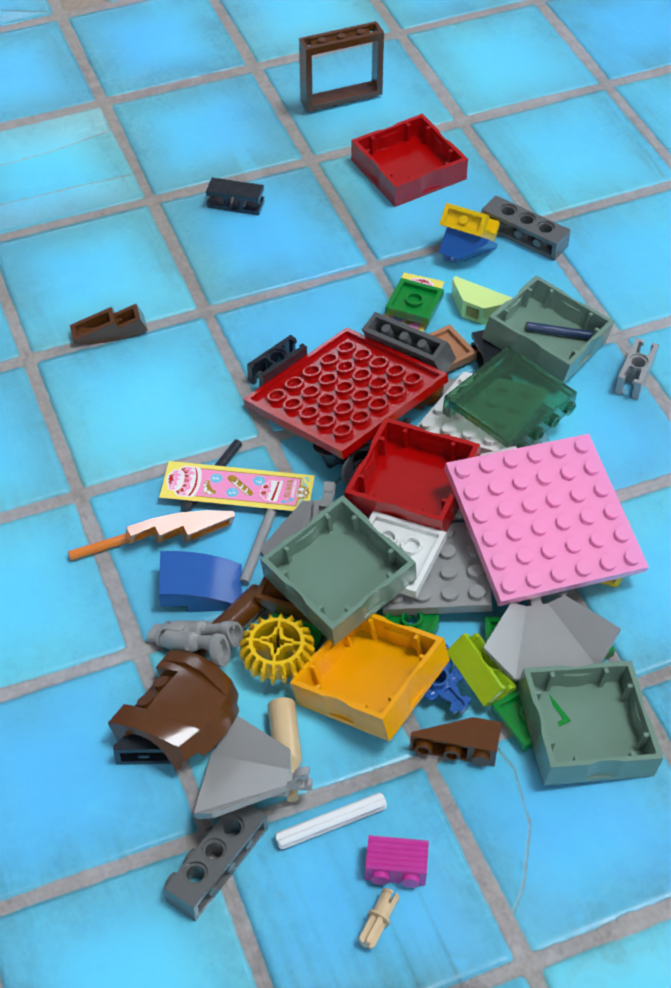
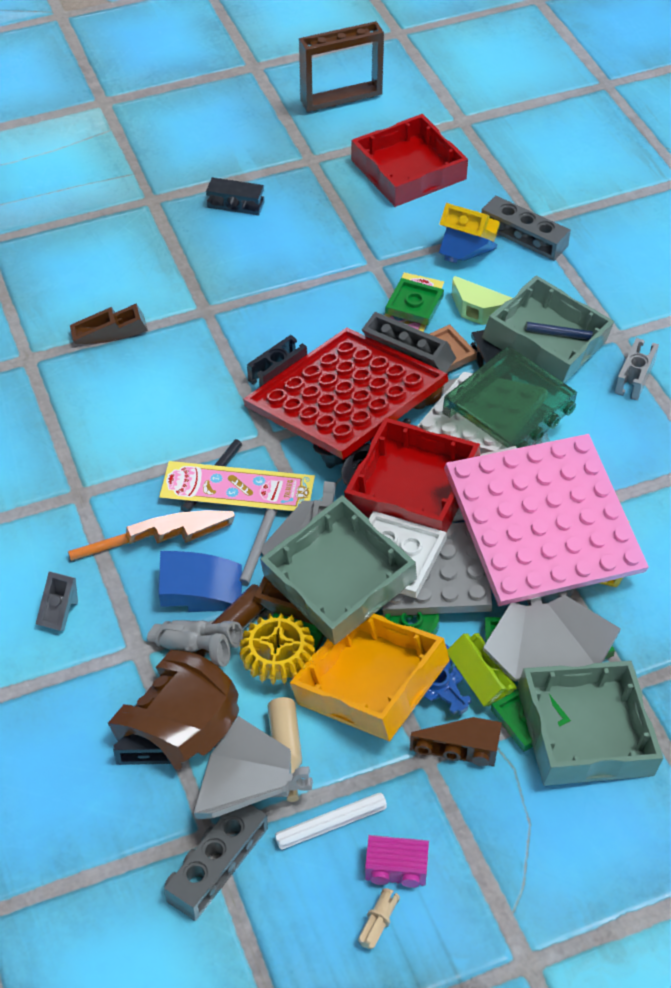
none -> flat silver slope [36,571,78,631]

